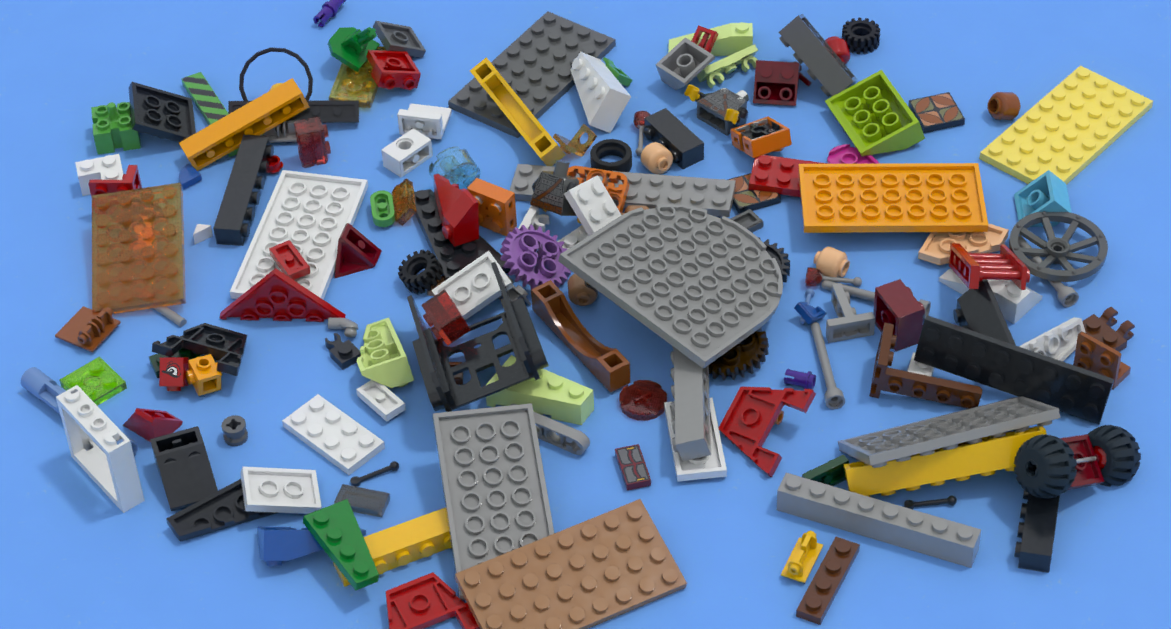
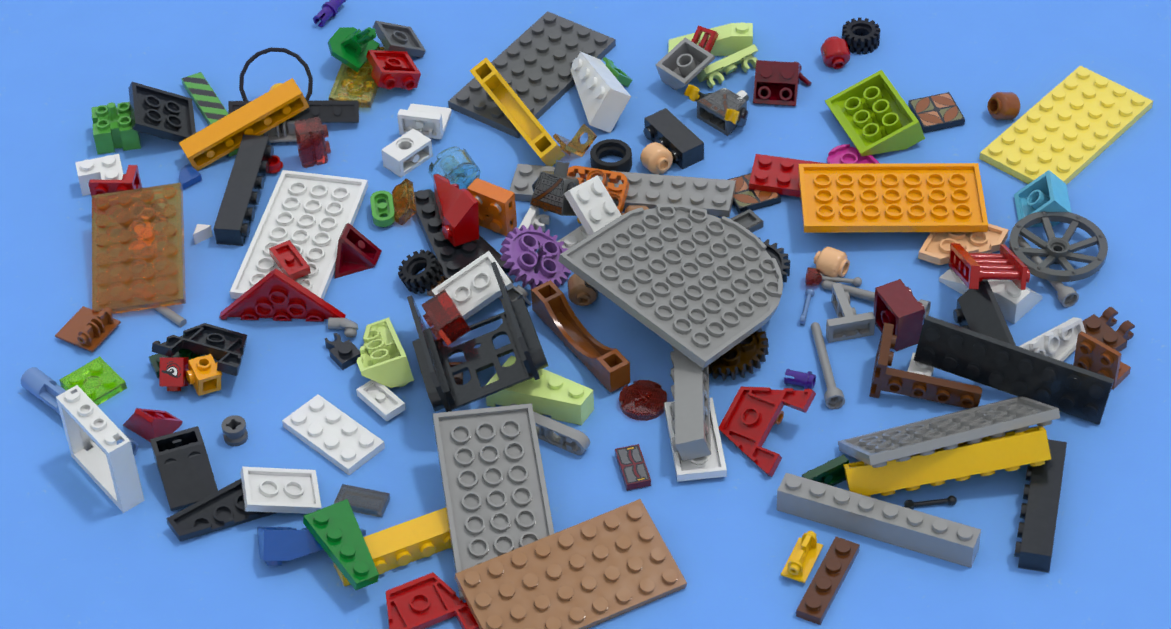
black hinge [350,461,399,487] -> none
hinge [634,111,650,156] -> none
orange piece [730,117,792,158] -> none
dark grey slope [779,14,857,97] -> none
blue tile [794,302,827,325] -> none
black plate [1014,425,1141,499] -> none

